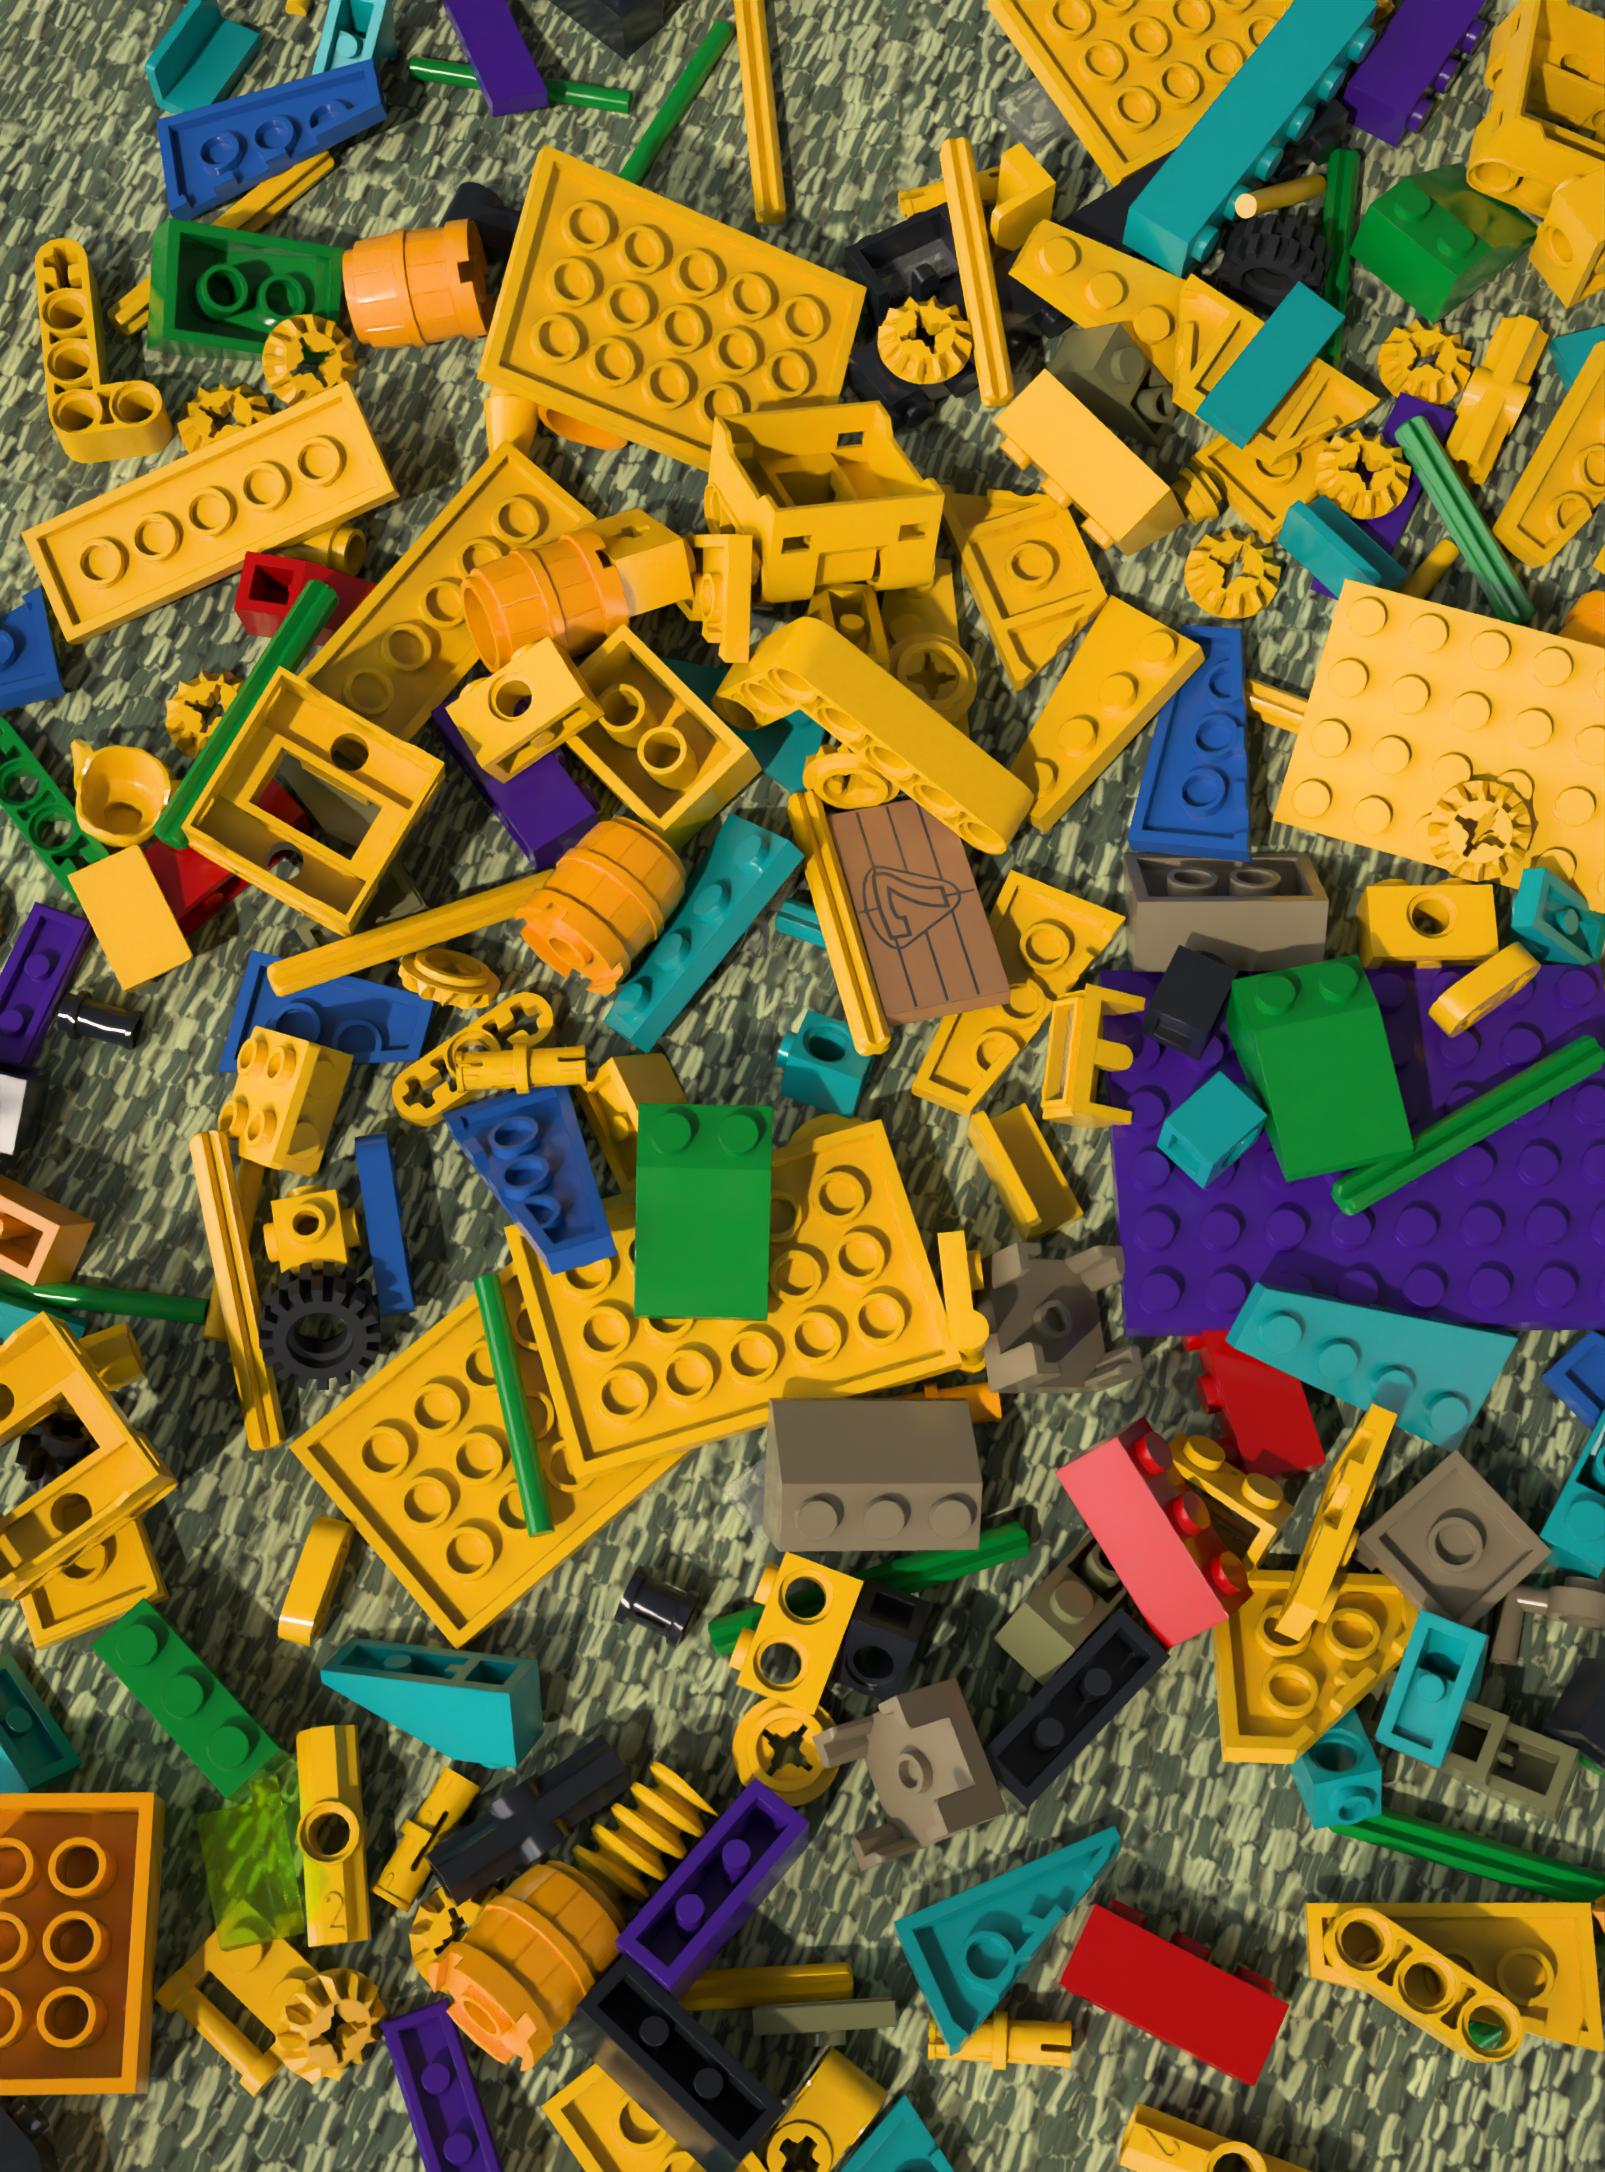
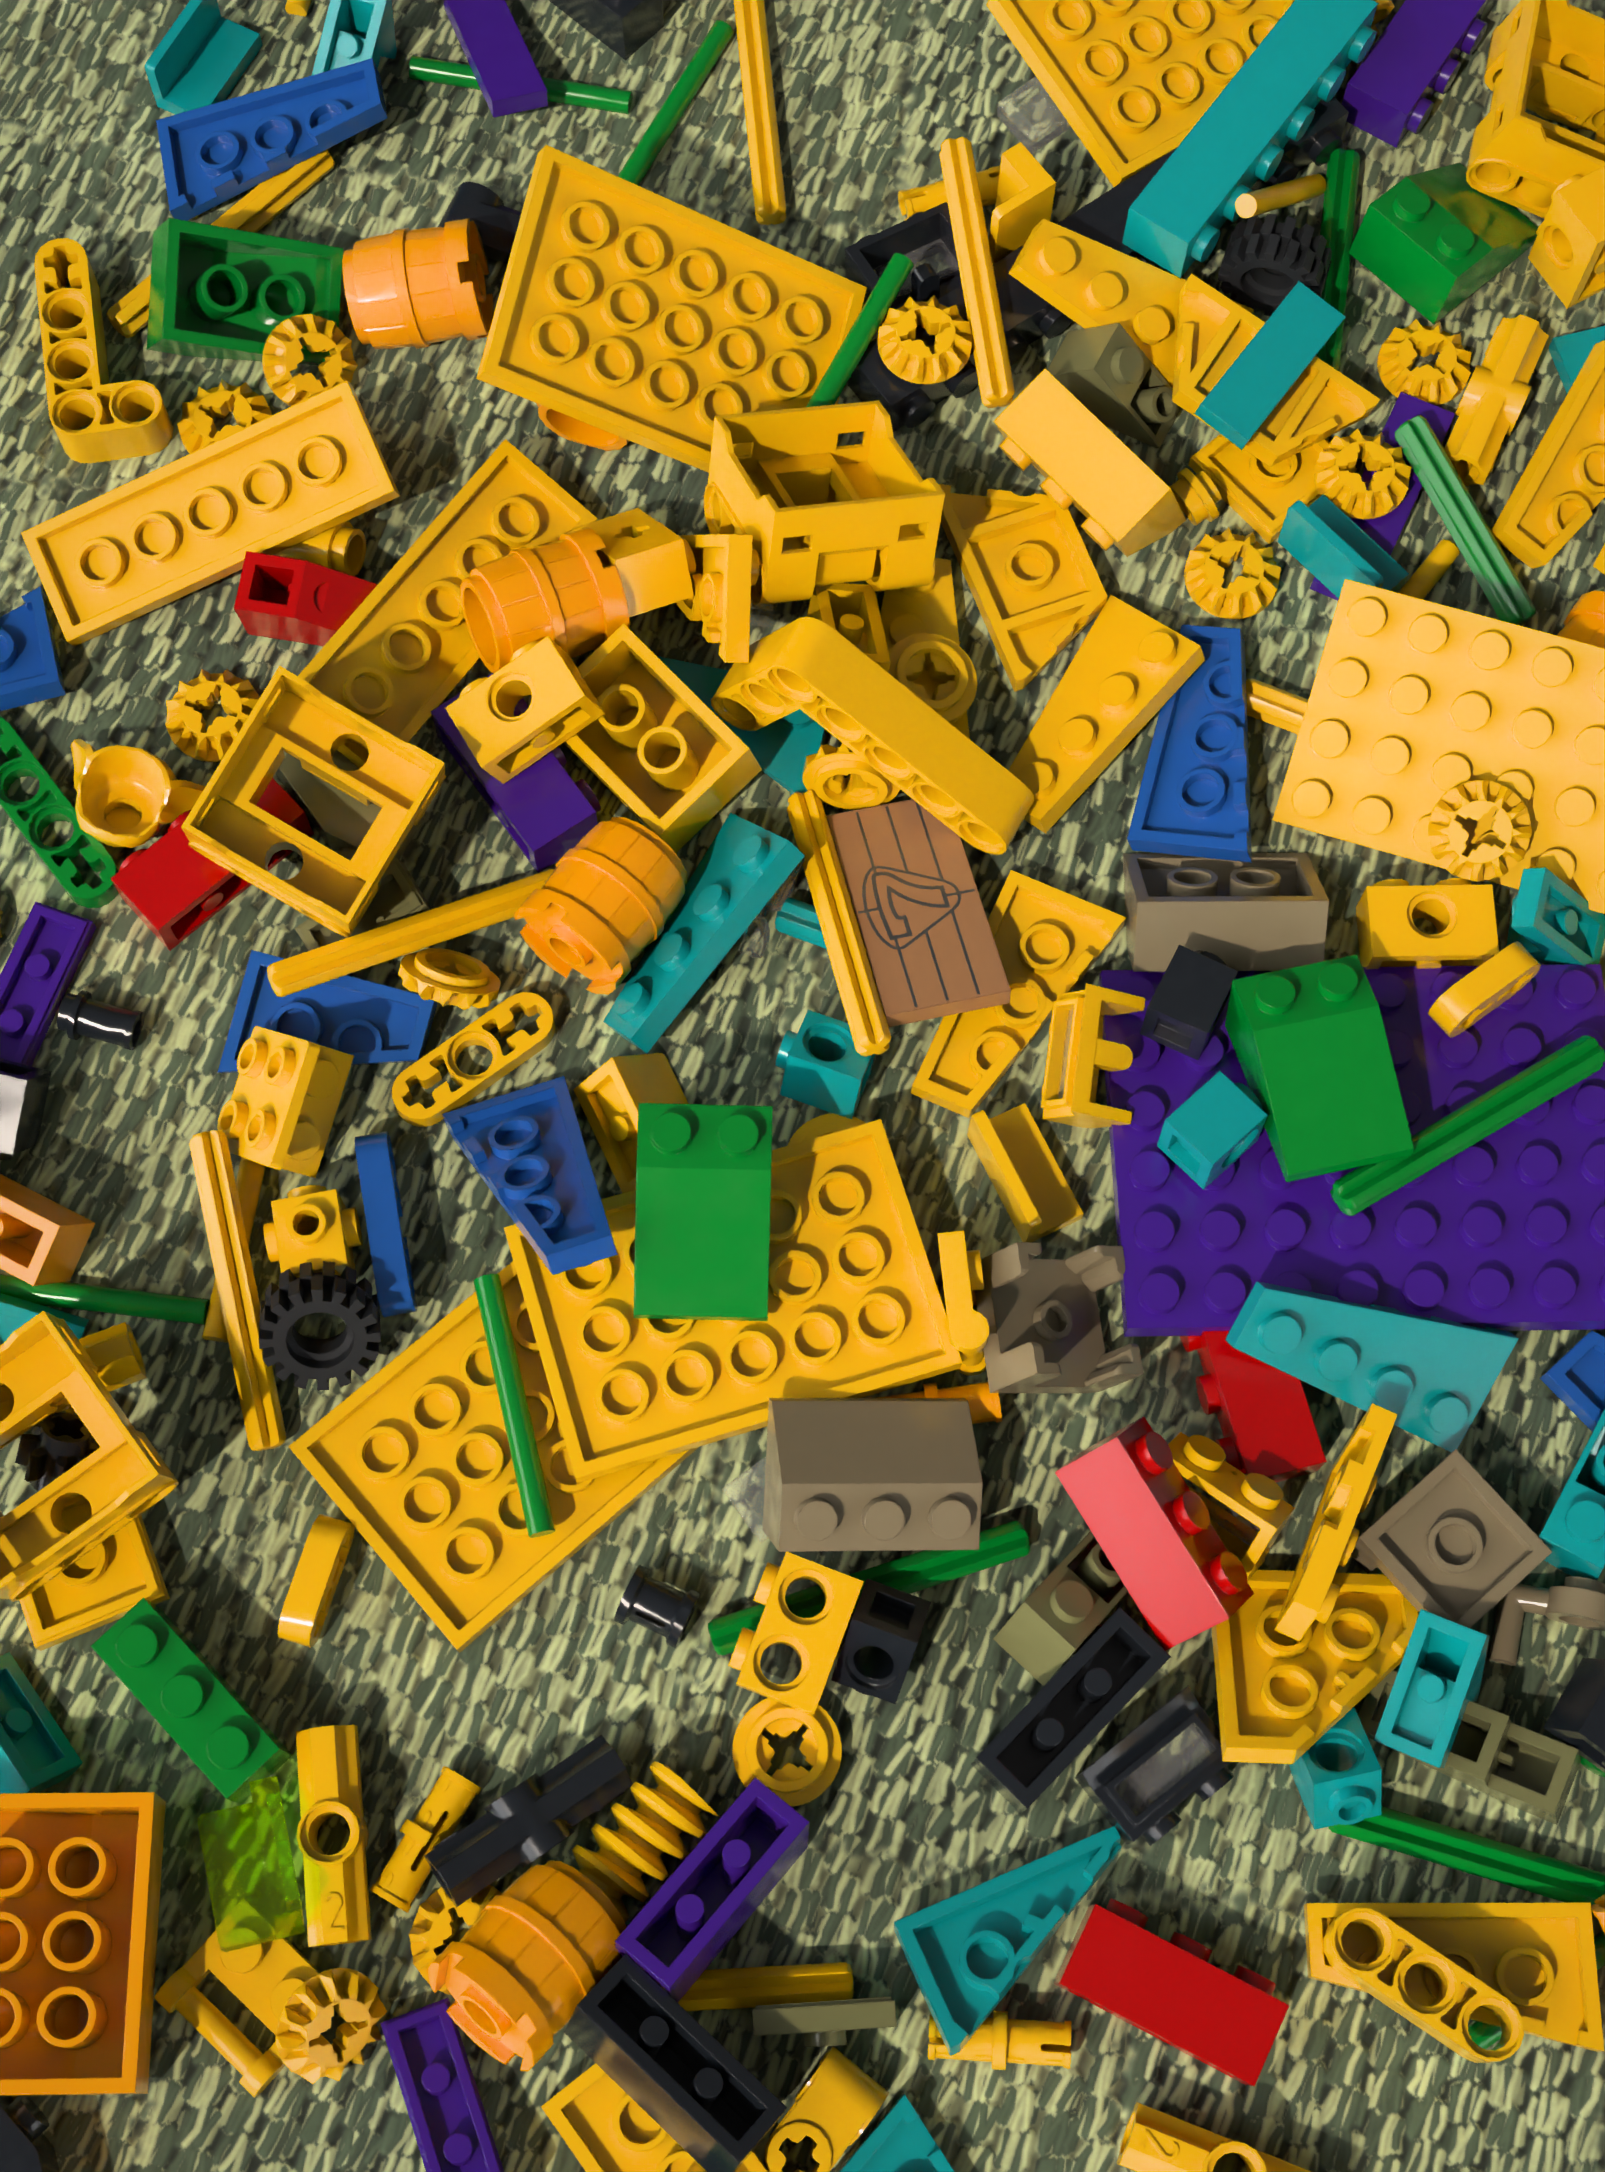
yellow panel [67,845,193,993] -> none
green axle [153,579,339,850] -> none
teal slope [320,1637,544,1769] -> none
yellow pin [455,1043,588,1095] -> none
yellow cone [483,386,540,459] -> none
dark tan panel [812,1677,1008,1871] -> none
none -> green bar [806,253,914,407]
none -> black window [1075,1685,1234,1846]

